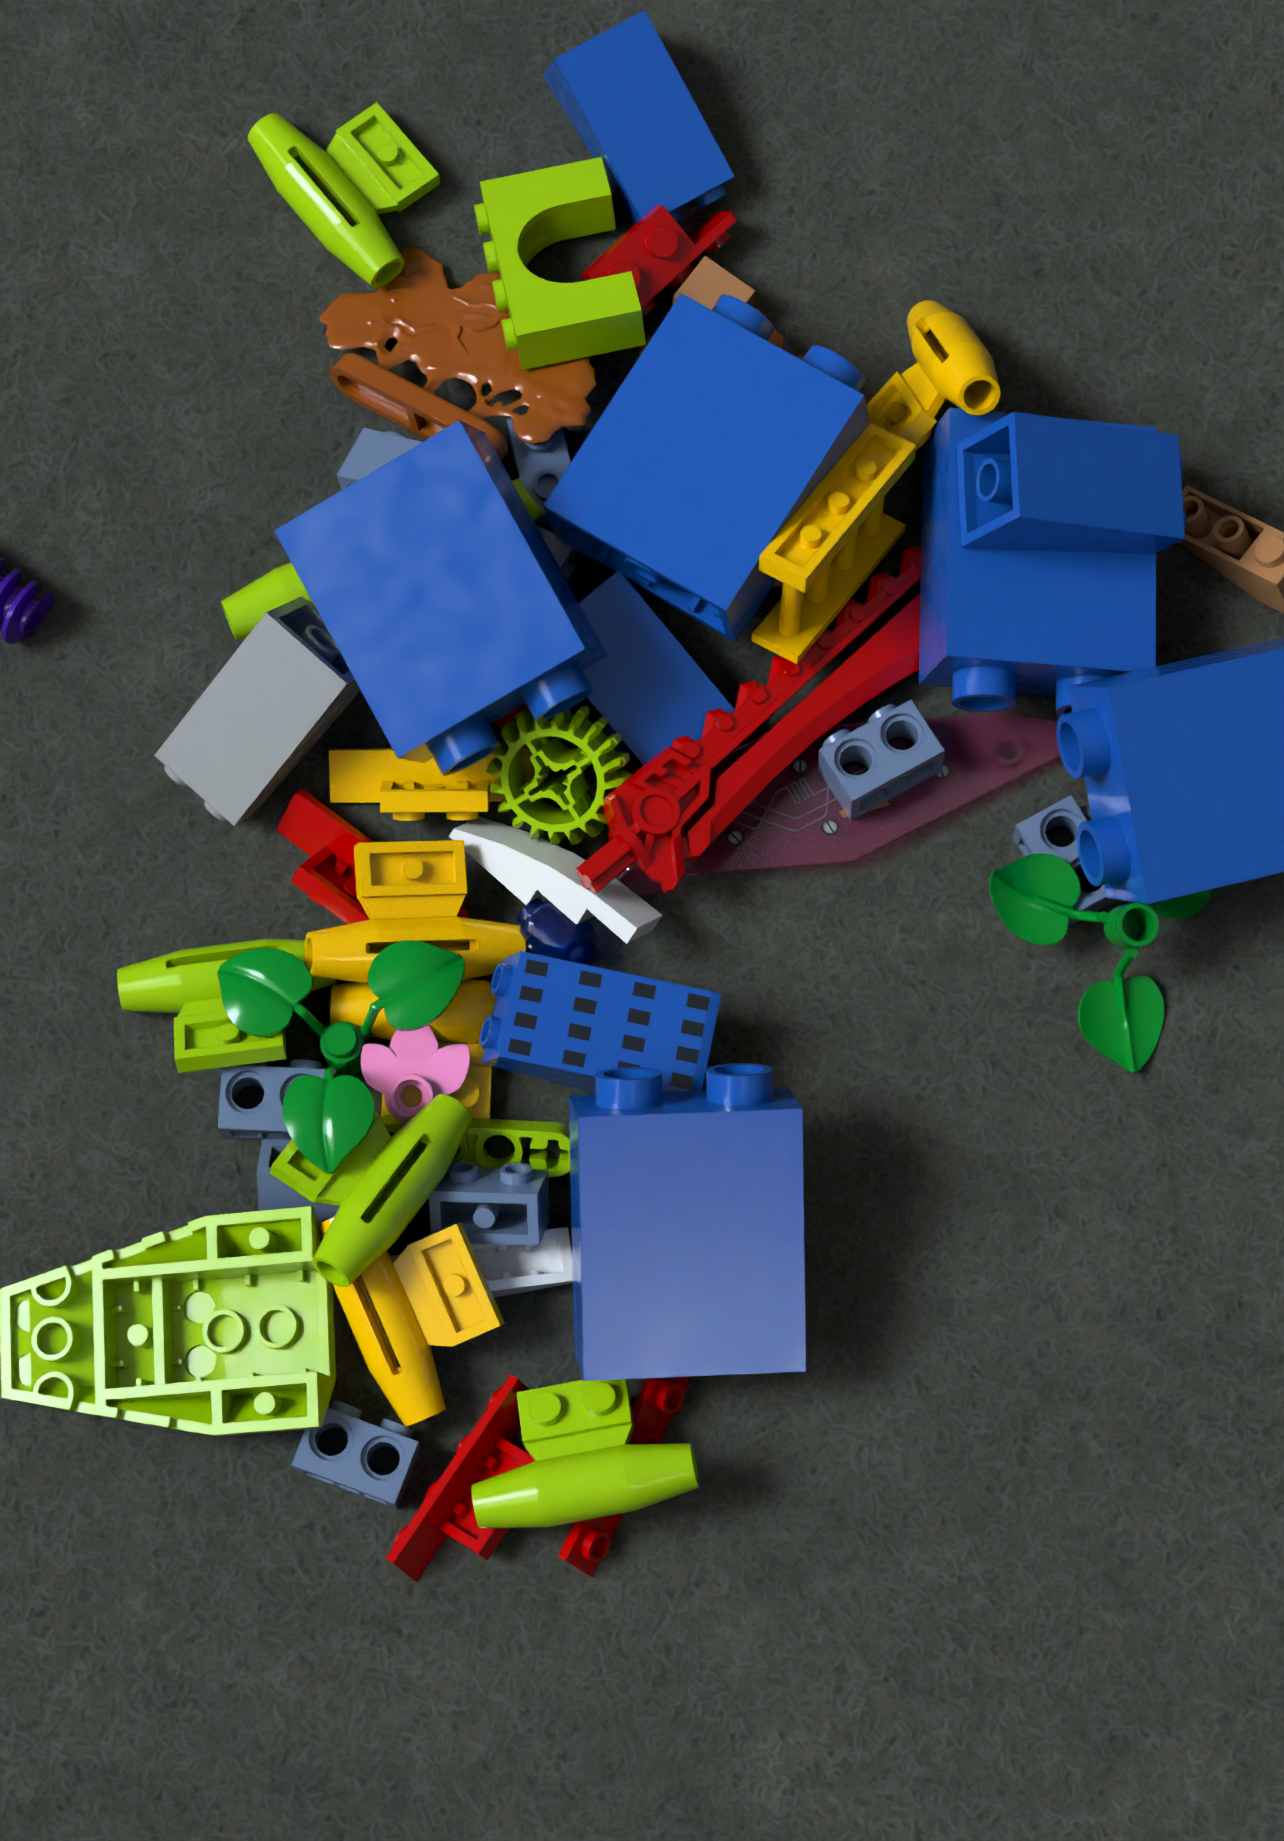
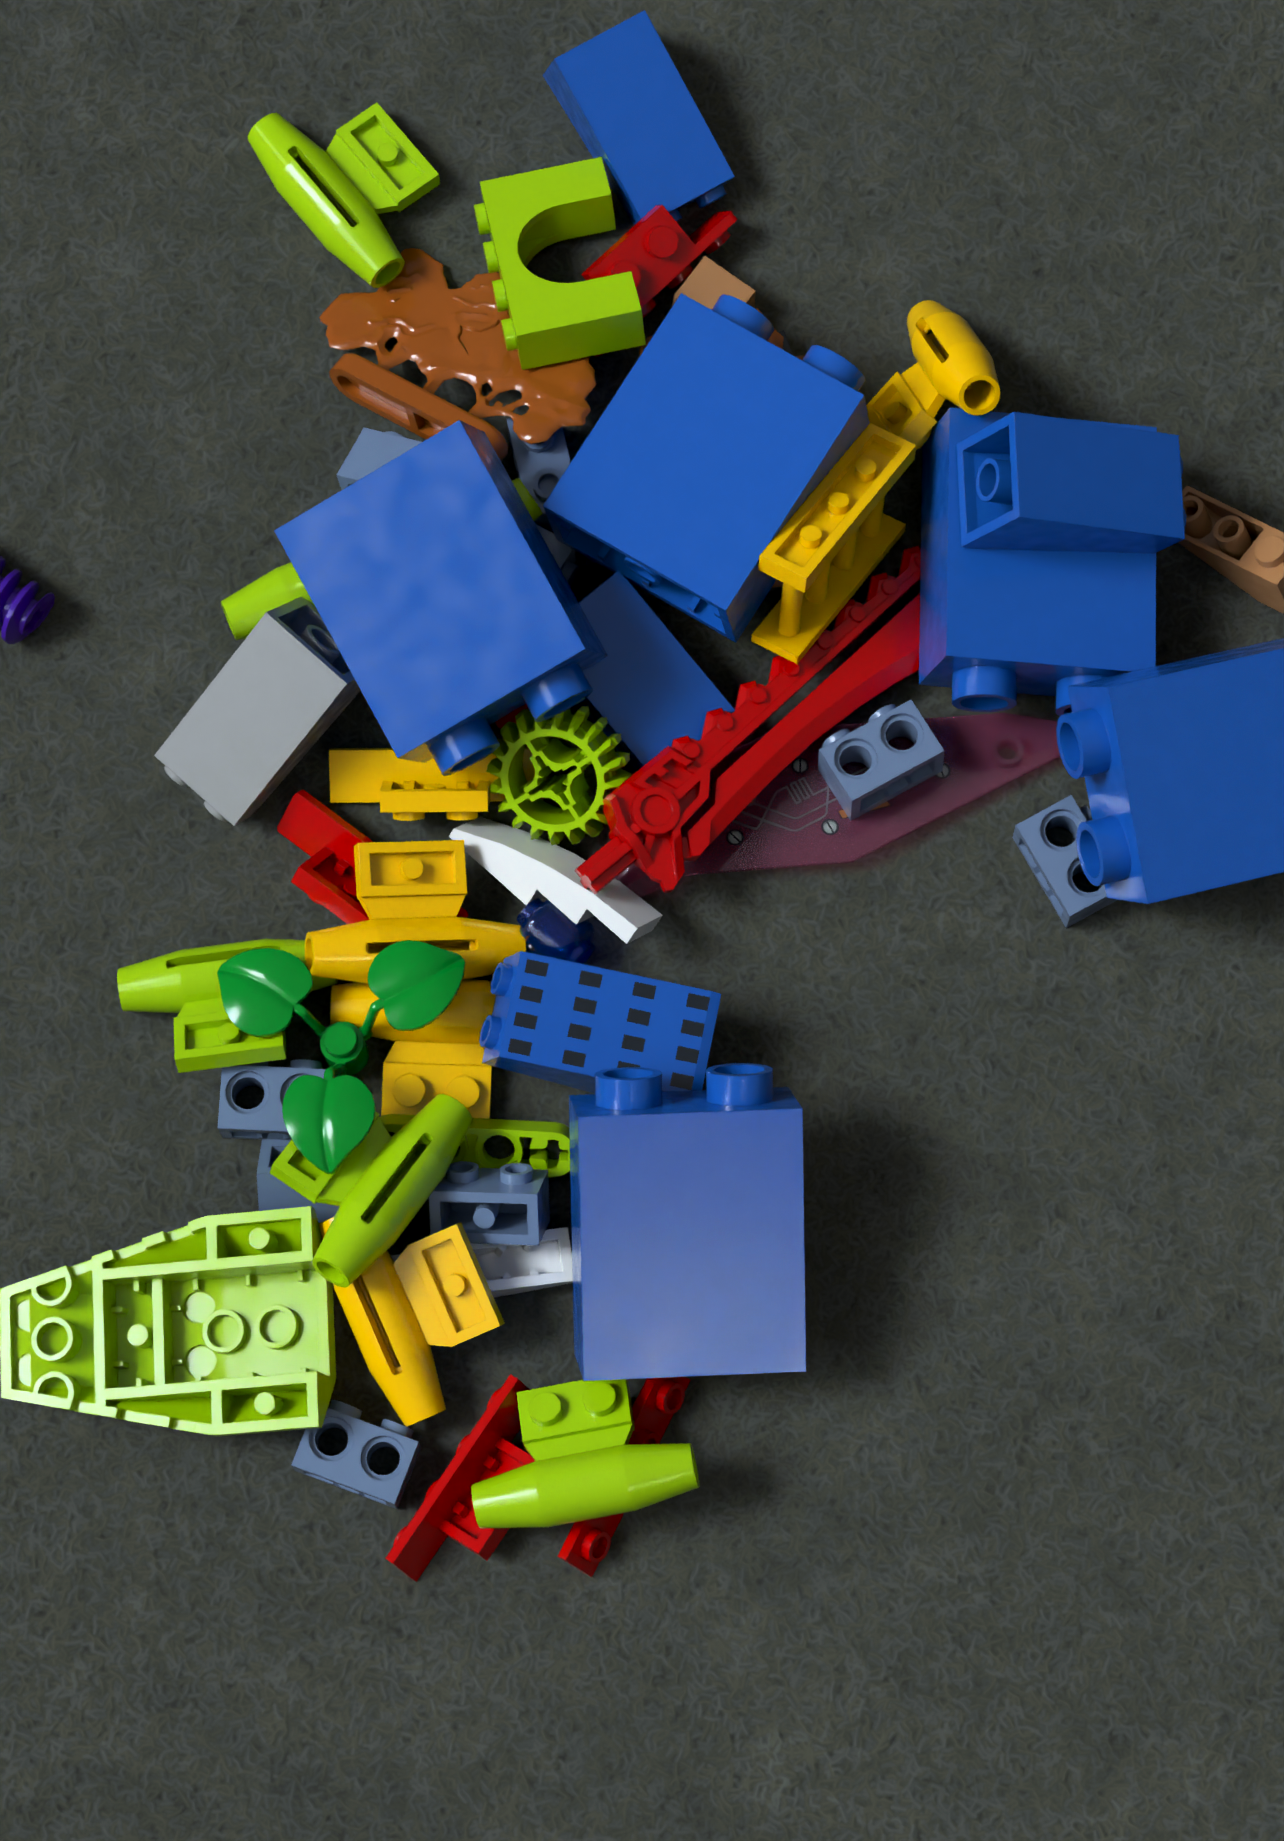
bright pink plate [360,1025,470,1123] -> none
green plant [989,853,1212,1072] -> none

